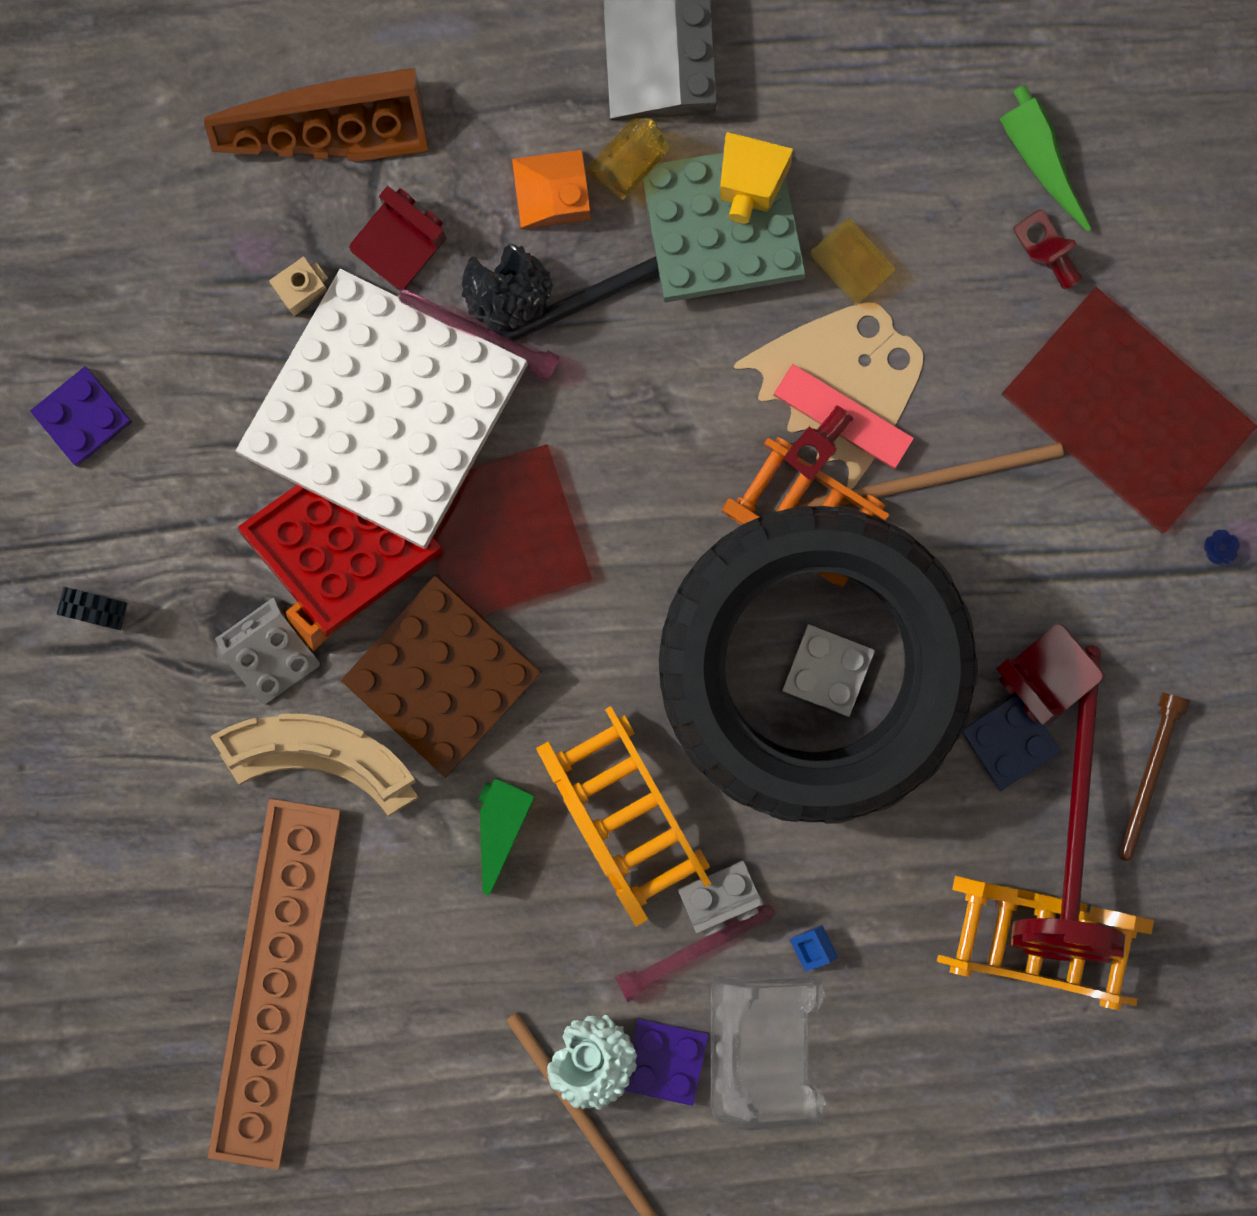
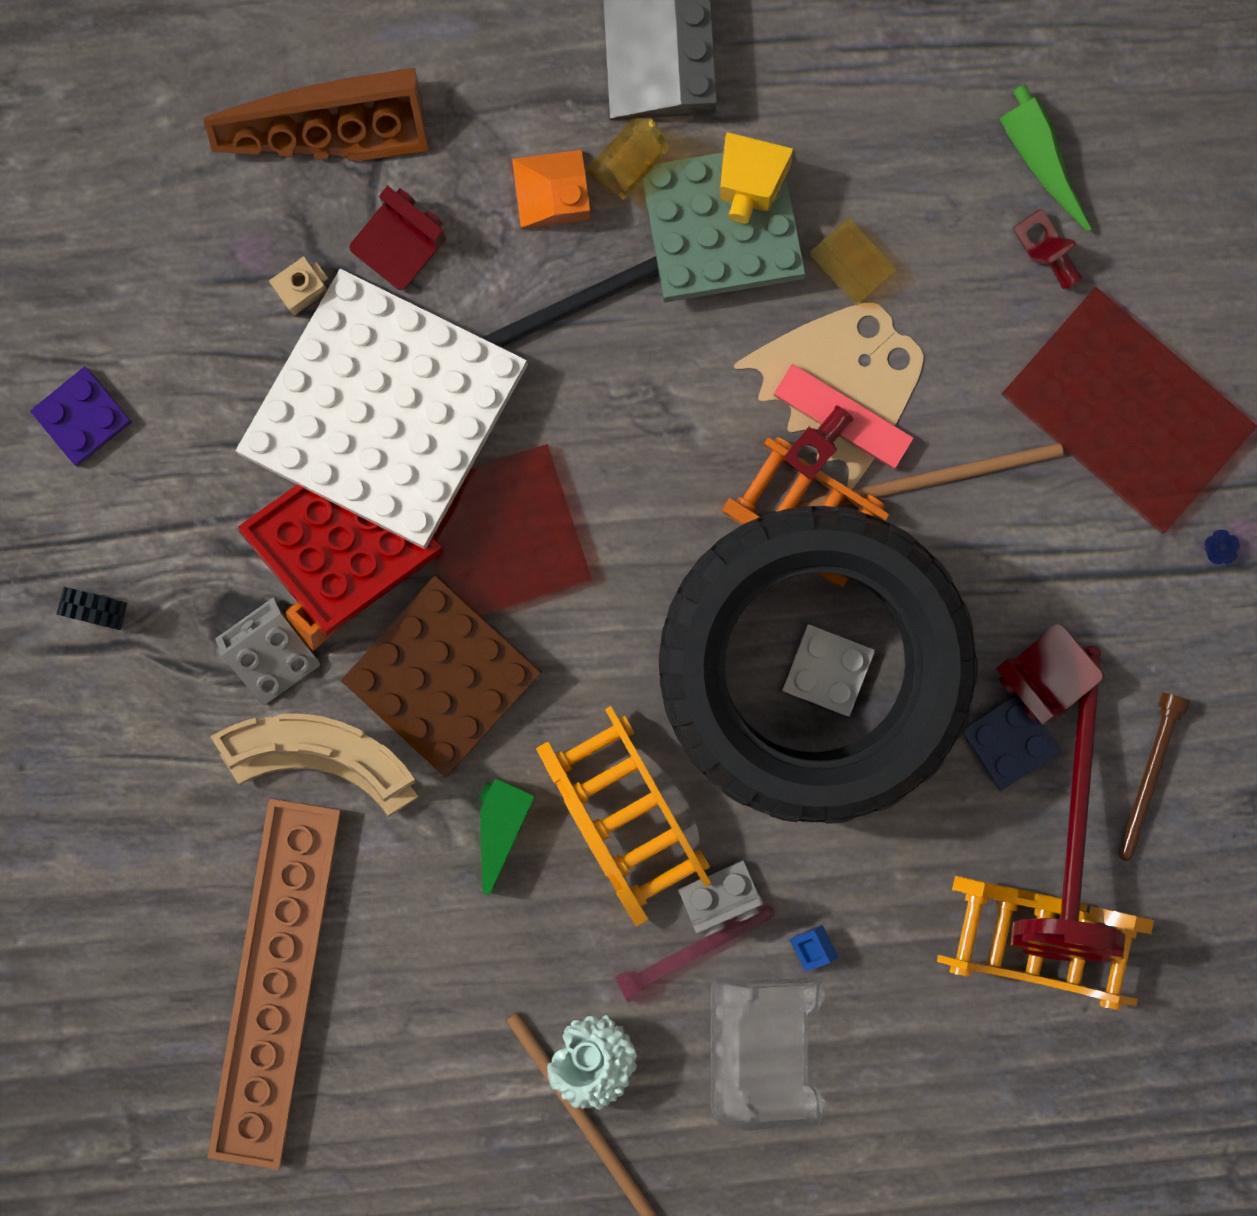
clear pink piece [398,290,560,382] -> none
black hair [461,243,553,332] -> none
dark purple plate [624,1018,708,1106] -> none

